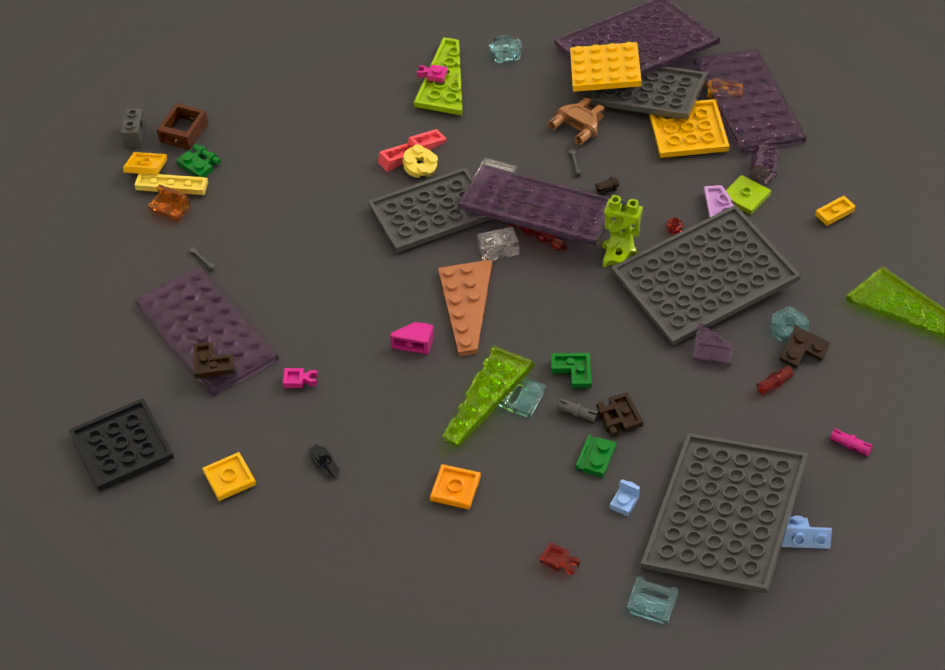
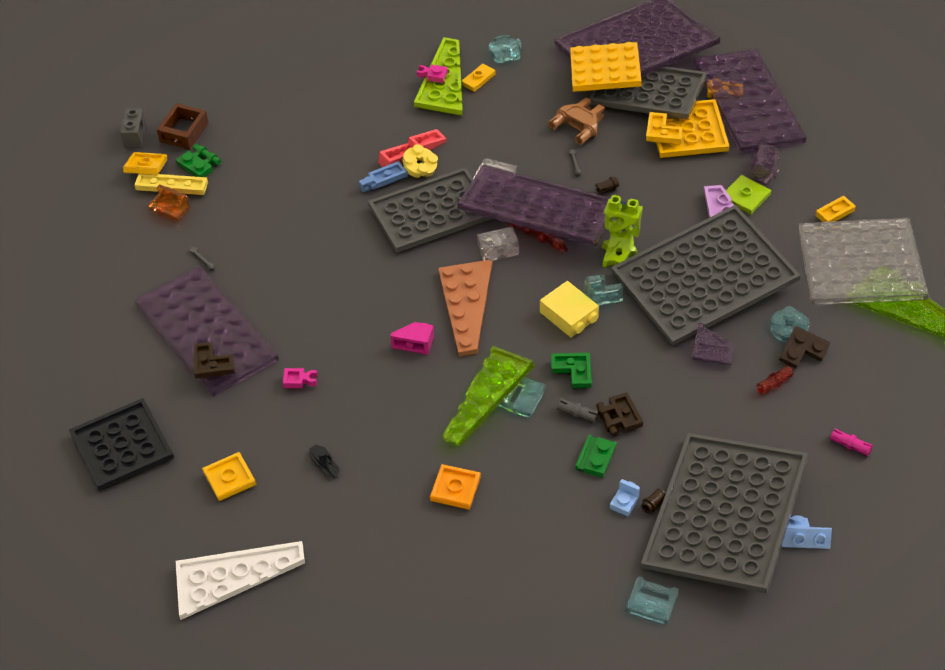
clear red plate [540,542,580,575] -> none
clear red plate [666,217,684,234] -> none
none -> white wing [176,541,305,620]
none -> medium blue hinge [359,161,408,193]
none -> yellow plate [461,64,496,92]
none -> light yellow brick [540,281,599,338]
none -> clear light blue plate [585,274,623,305]
none -> dark brown pin [641,488,666,513]
none -> yellow plate [646,112,683,144]
none -> clear plate [798,218,928,305]

